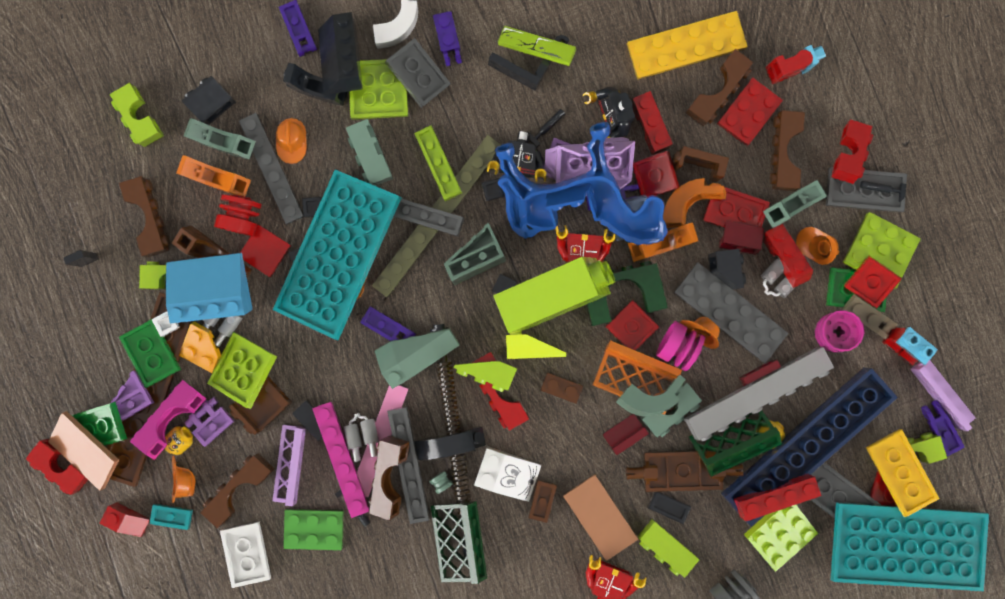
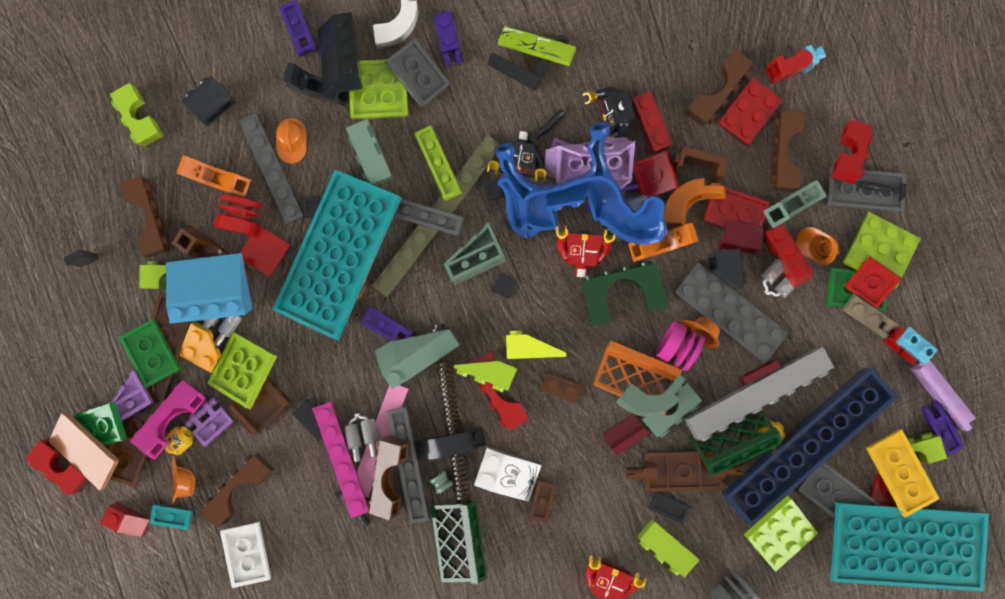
white plate [152,312,180,337] -> none
sand green arch [184,118,256,159] -> none
lavender fence [273,424,306,506] -> none
bright green plate [284,509,344,550] -> none
lime brick [493,257,615,333] -> none
nougat tile [563,474,638,561] -> none
red tile [605,300,659,351] -> none
yellow plate [627,11,748,80] -> none
red arch [734,474,822,521] -> none
dark pink wheel [815,310,864,353] -> none

